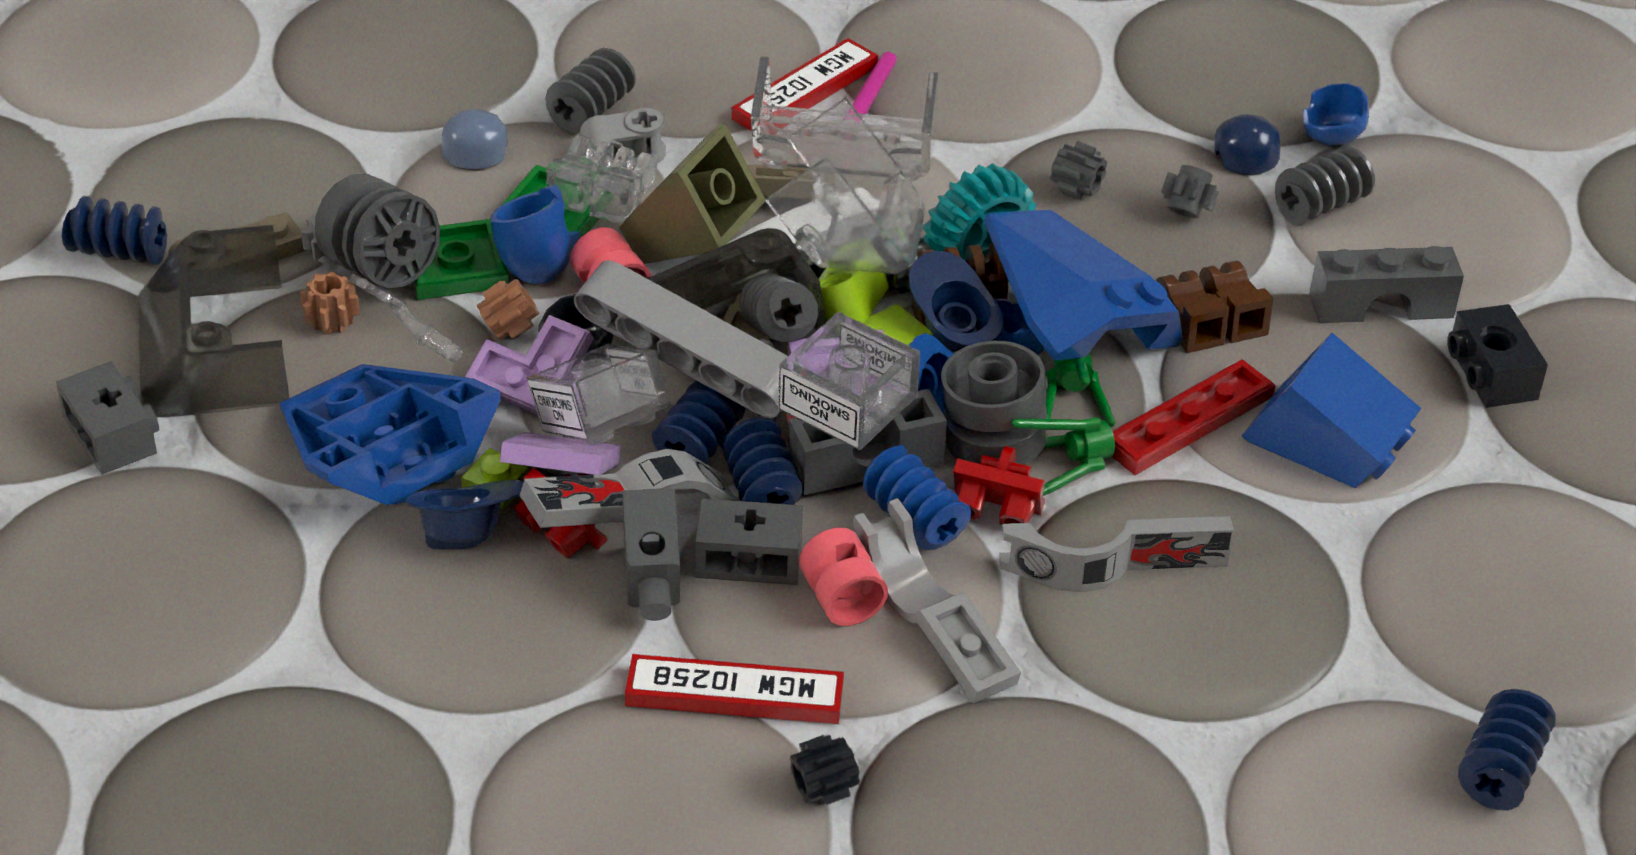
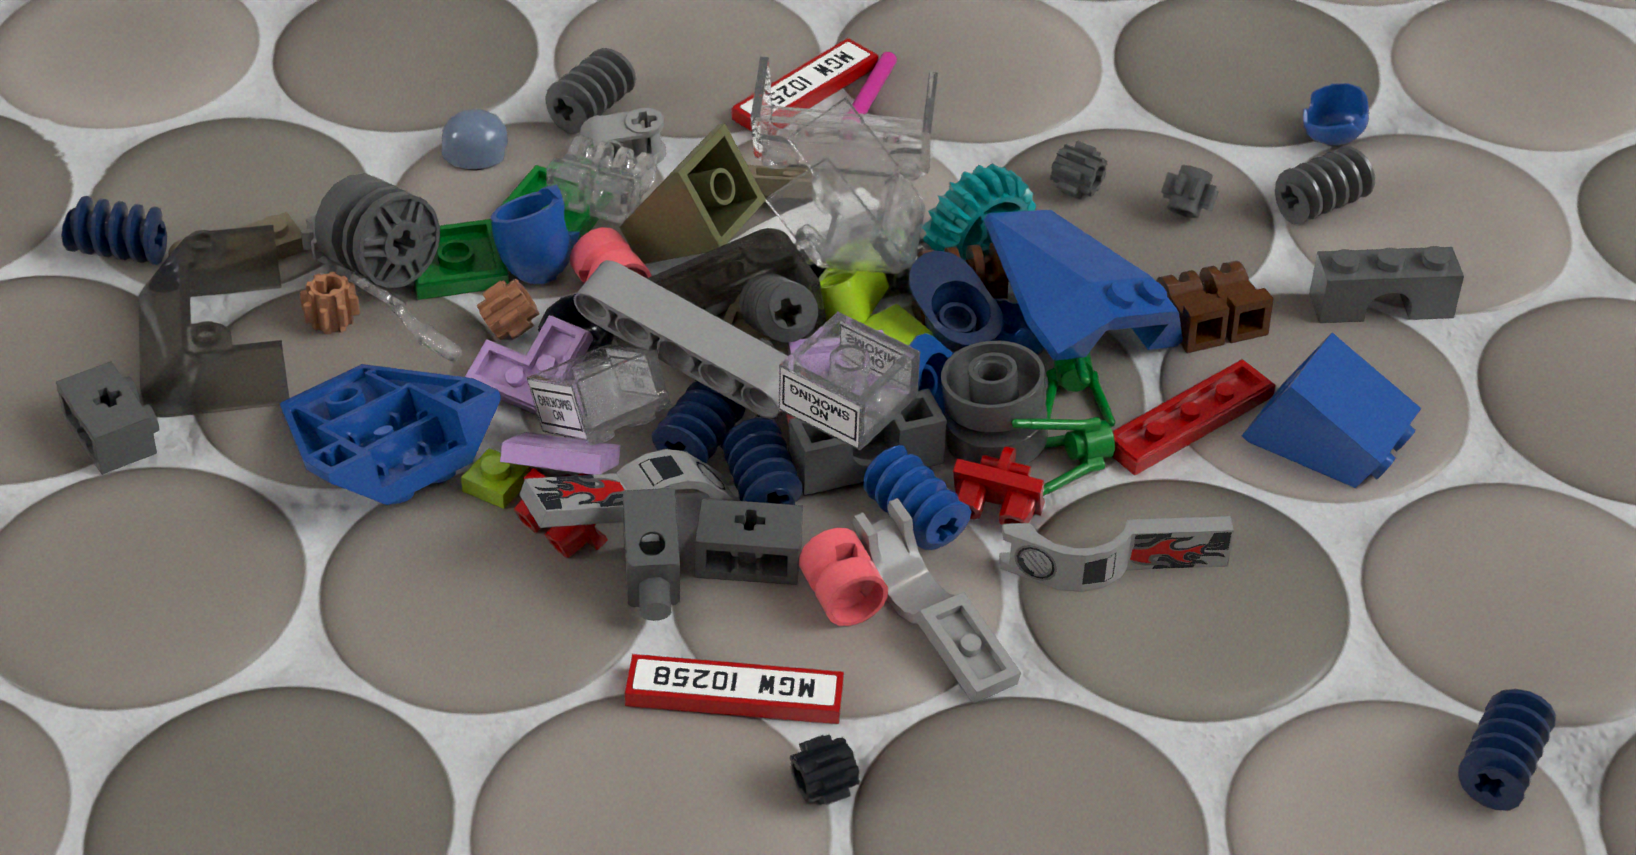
dark blue piece [405,480,524,549] -> none
dark blue hair [1214,114,1280,174] -> none
black brick [1447,304,1548,408] -> none

